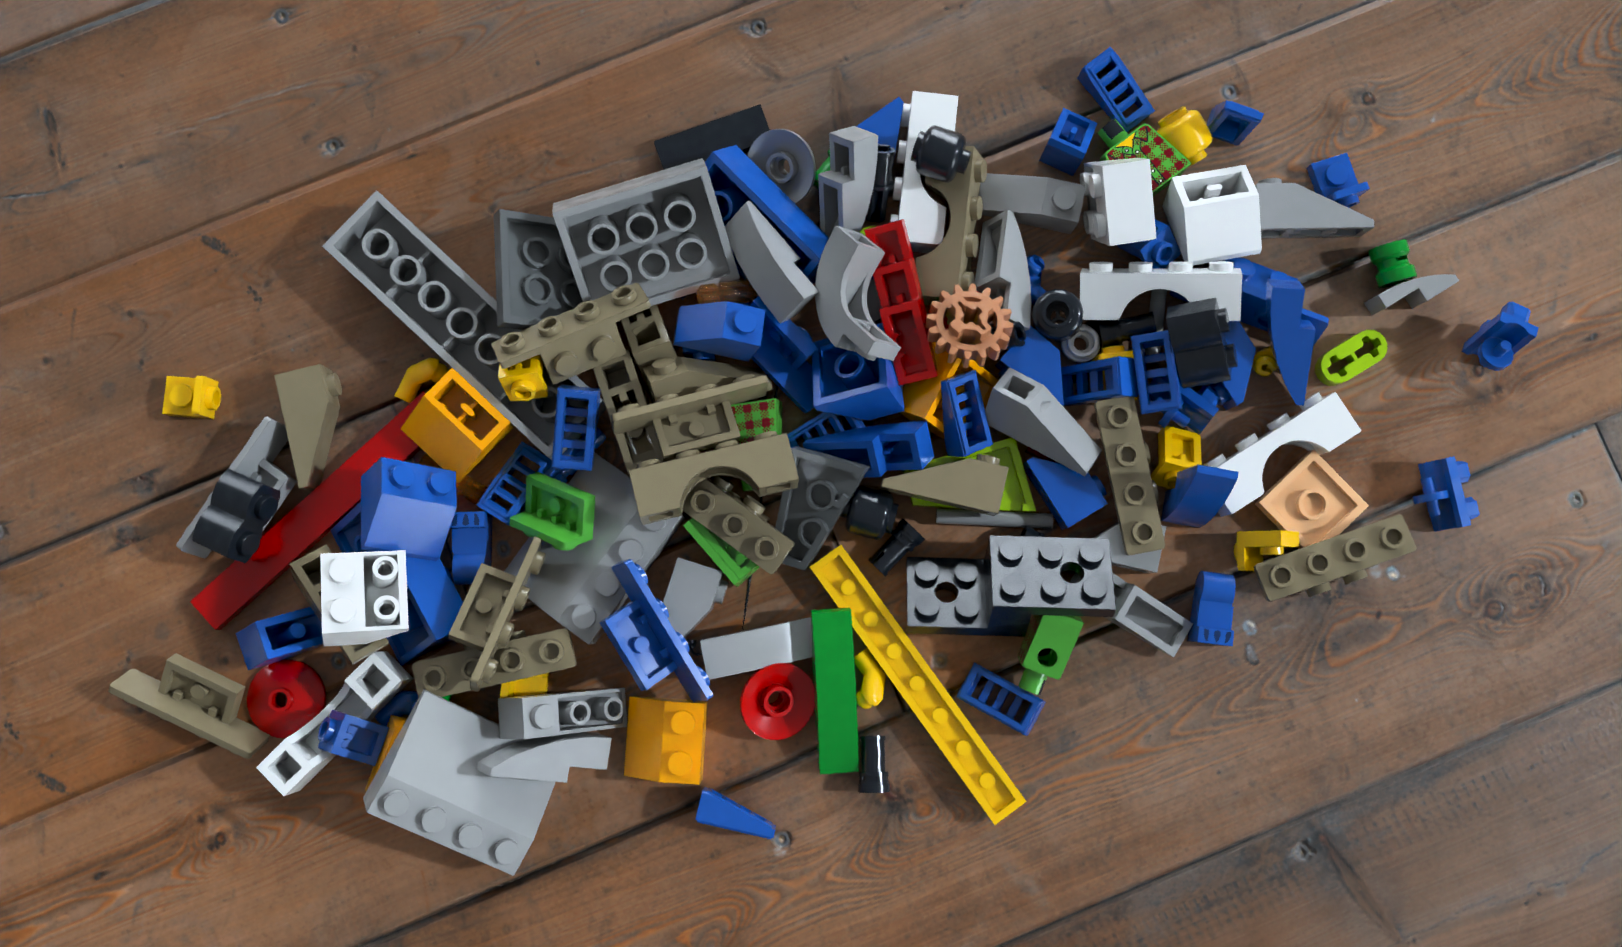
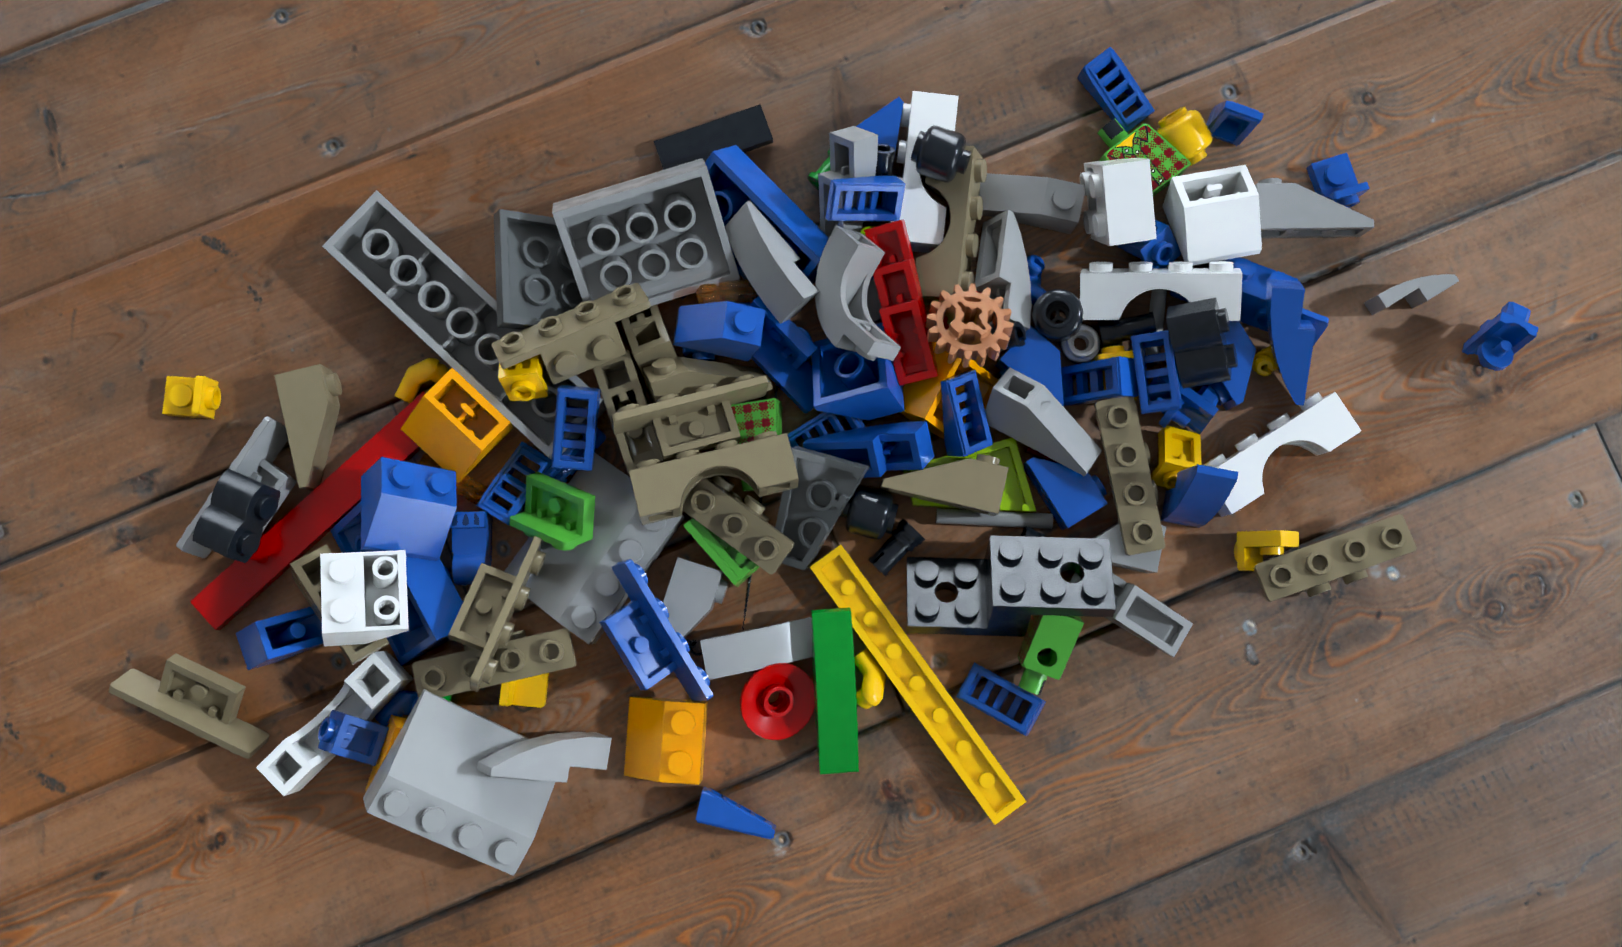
red dish [247,660,326,739] -> none
light grey slope [498,688,627,739] -> none
light grey dish [747,129,816,204] -> none
black pin [858,736,890,793] -> none
blue slope [1039,108,1097,176] -> none
blue leg [1187,571,1236,646] -> none
light nougat plate [1255,450,1369,549] -> none
lime beam [1315,330,1387,386] -> none
green wheel [1368,239,1417,288] -> none
blue hips [1412,456,1480,532] -> none
none -> blue slope [825,175,906,221]

